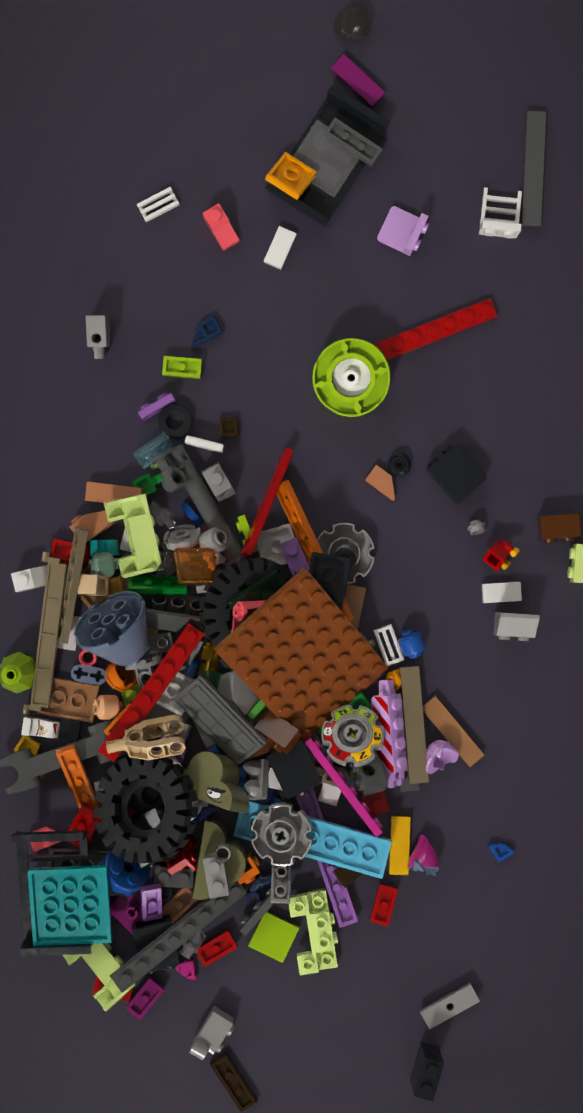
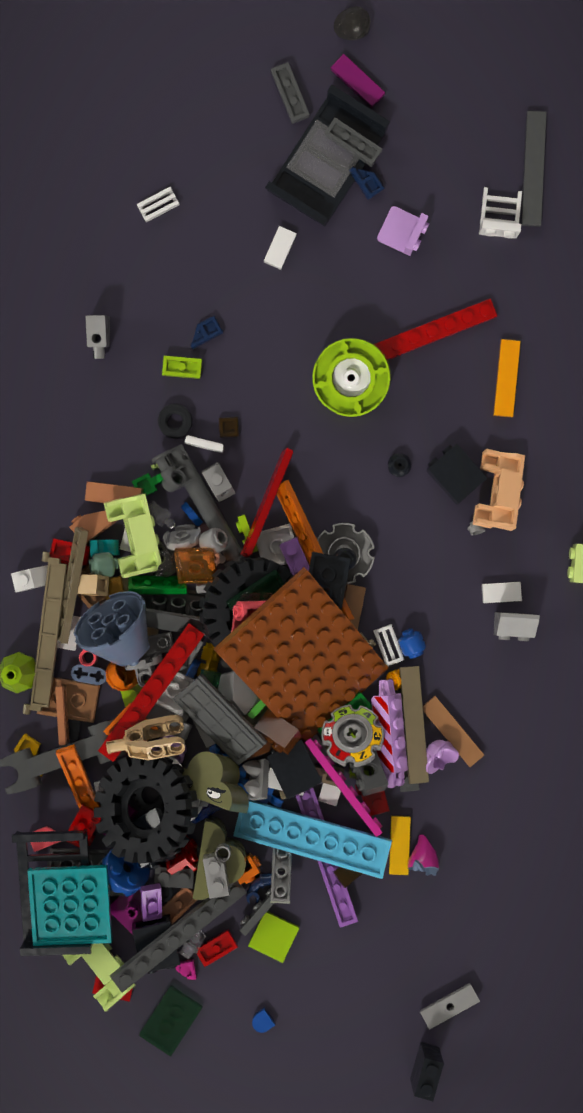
white leg [21,716,61,738] -> none
light nougat head [93,695,123,720] -> none
magenta plate [125,976,165,1020] -> none
clear light blue plate [132,432,174,469] -> none
medium lavender plate [138,393,176,421] -> none
light grey hinge [189,1006,235,1060] -> none
coral arch [202,203,240,251] -> none
dark brown tile [210,1052,258,1113] -> none
light grey piece [251,802,313,866] -> none
light orange tile [265,152,317,200] -> none
yellowish green bracket [289,888,338,975] -> none
nougat tile [365,465,395,501] -> none
red plate [369,883,398,926] -> none
red piece [482,540,520,571] -> none
blue tile [488,843,515,863] -> none
reddish brown brick [537,513,581,543] -> none
none -> nougat tile [55,685,70,745]
none -> clear green tile [139,985,203,1057]
none -> blue tile [252,1008,275,1033]
none -> dark grey plate [271,62,310,124]
none -> dark blue tile [349,167,385,200]
none -> light nougat bracket [473,449,525,531]
none -> light orange tile [493,339,521,418]

